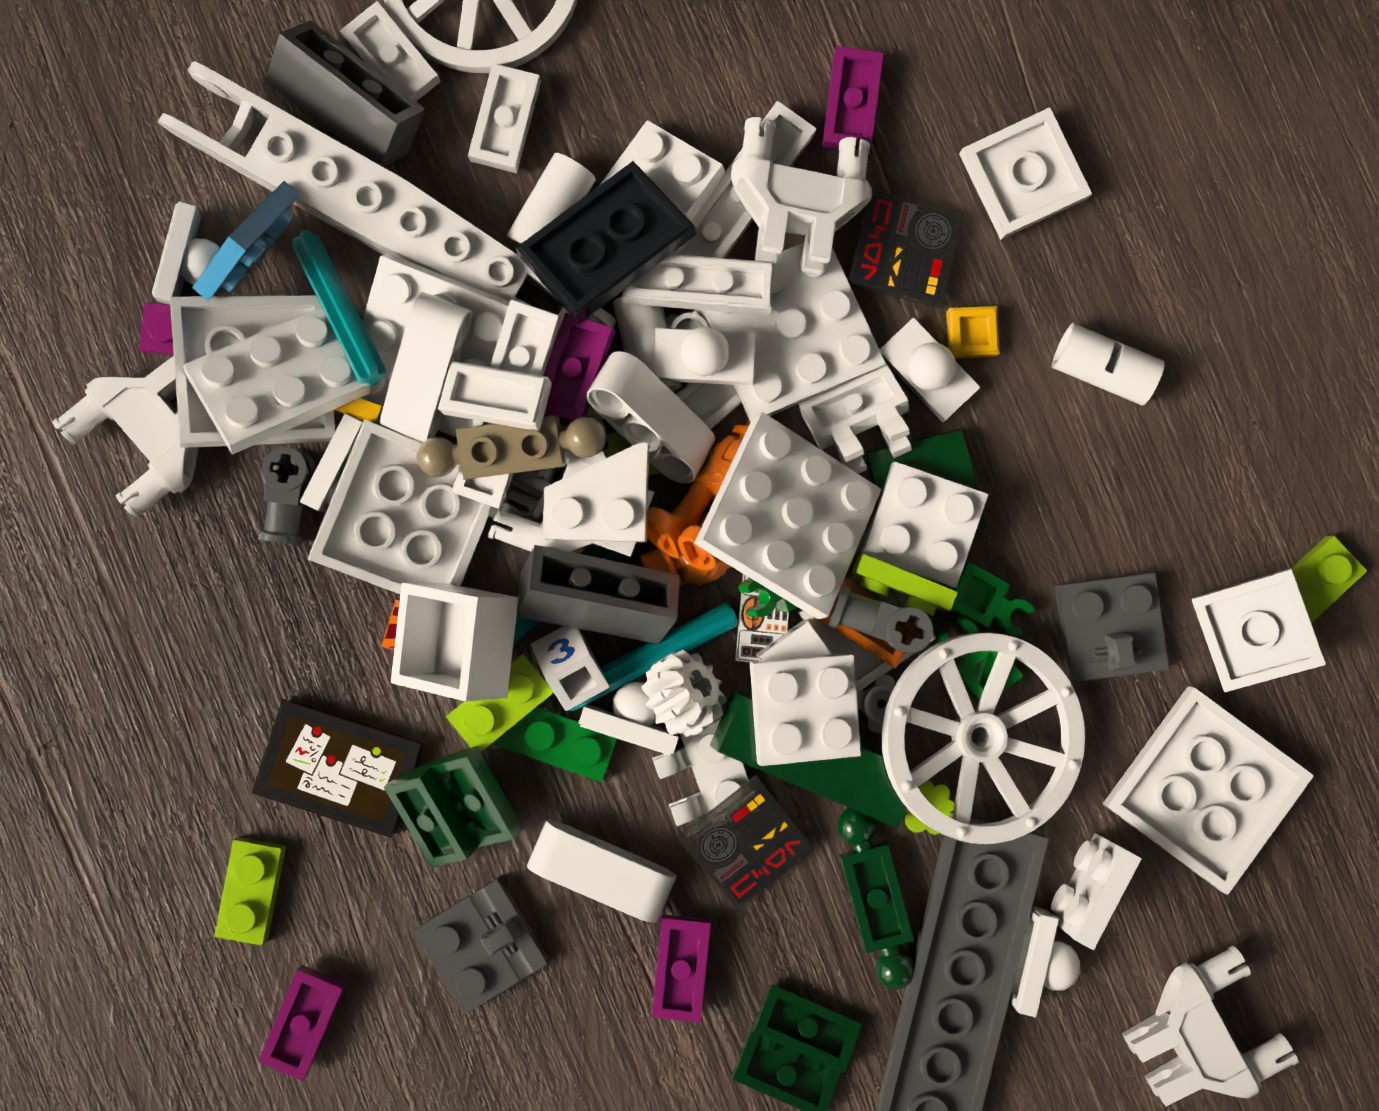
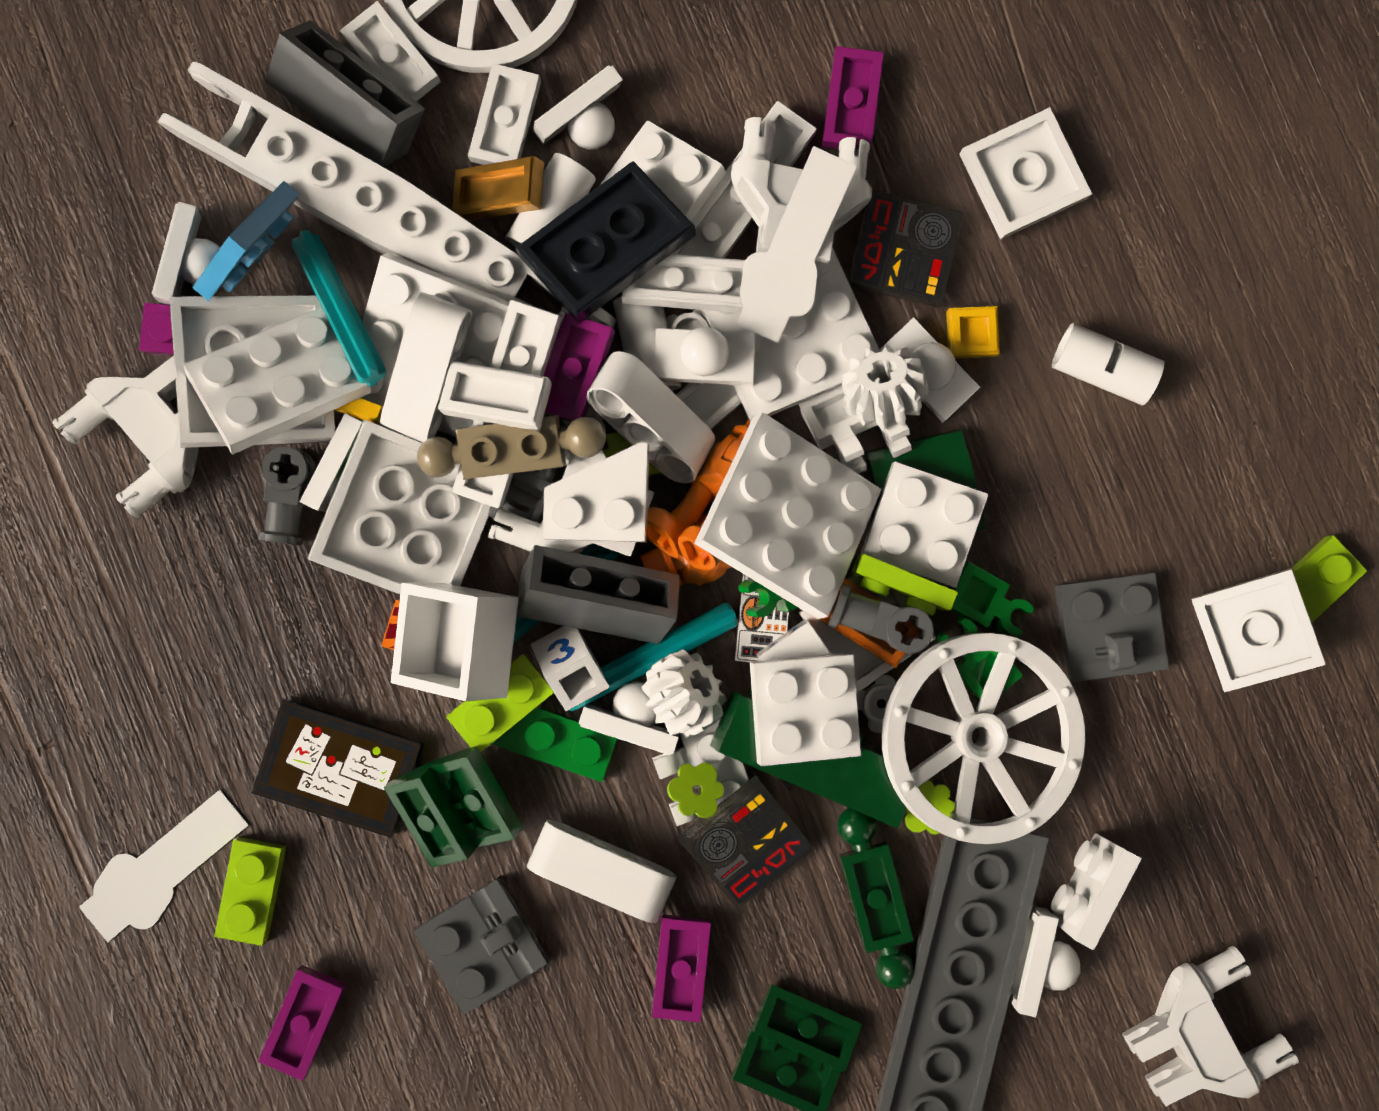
white plate [1103,687,1314,895] -> none
none -> white sticker [79,790,248,943]
none -> pearl gold tile [452,156,544,221]
none -> white tile [533,65,623,150]
none -> lime plant [667,763,724,818]
none -> white sticker [735,146,857,343]
none -> white gear [842,344,928,431]

